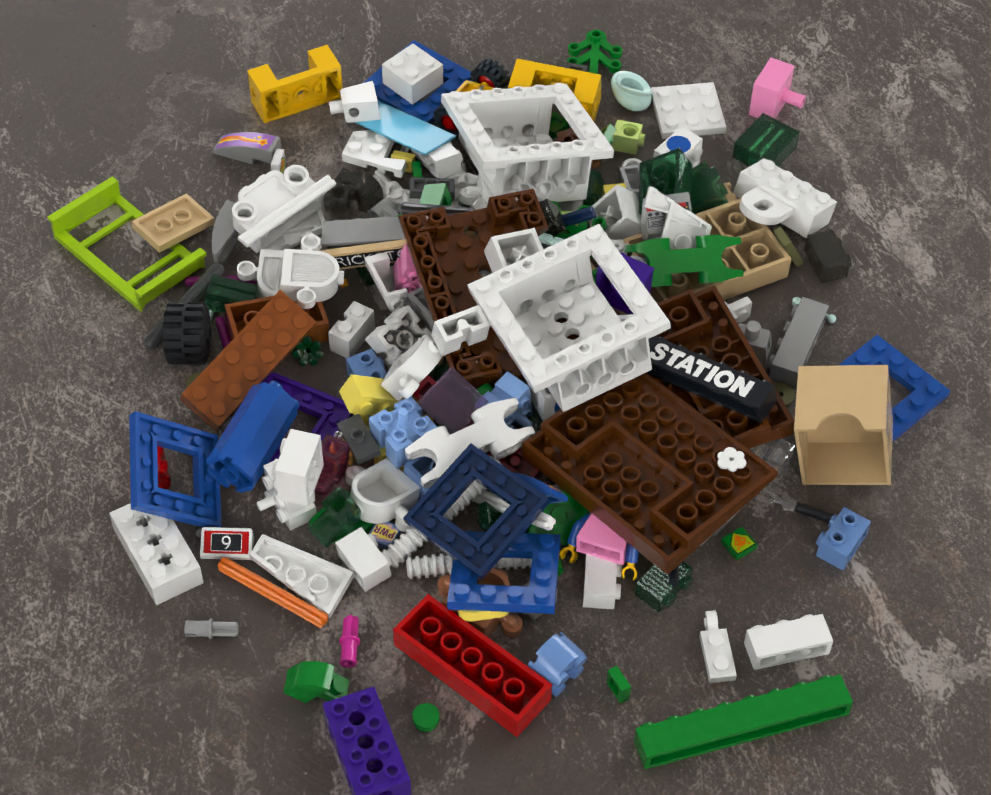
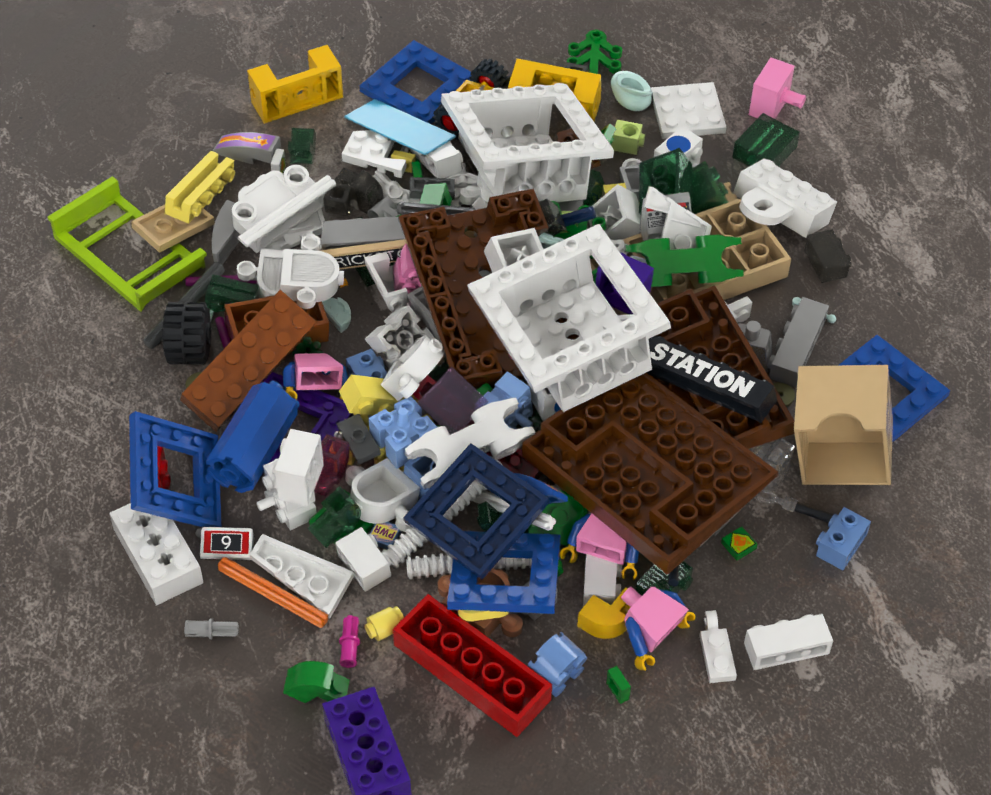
white brick [328,301,375,358] -> none
white torso [329,81,381,123] -> none
white brick [382,44,443,104] -> none
green tile [412,703,440,732] -> none
white brick [431,305,490,356] -> none
green tile [549,111,569,139] -> none
green brick [634,674,853,769] -> none
white plant [717,447,746,472] -> none
olive tile [773,226,804,267] -> none
none -> light yellow brick [165,151,235,224]
none -> bright pink torso [283,353,349,400]
none -> clear green brick [288,128,316,164]
none -> light aqua tile [322,297,351,333]
none -> light yellow brick [364,606,404,641]
none -> yellow brick [577,587,631,639]
none -> bright pink torso [621,586,696,671]

